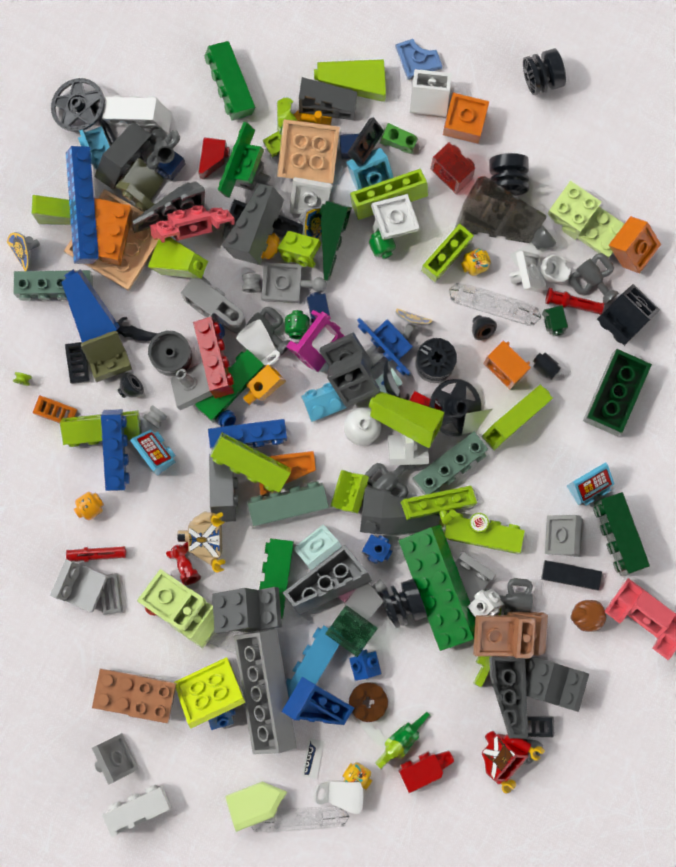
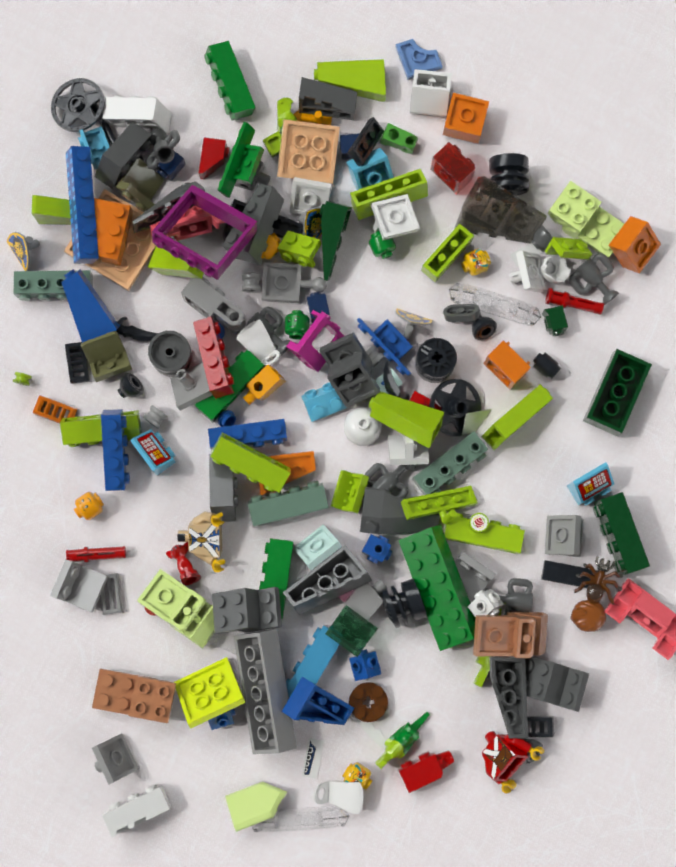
black wheel [523,48,566,95] -> none
black bracket [597,284,660,346] -> none
none -> magenta window [152,184,257,280]
none -> dark grey plate [443,304,481,323]
none -> lime bracket [545,237,592,260]
none -> animal [574,556,623,605]

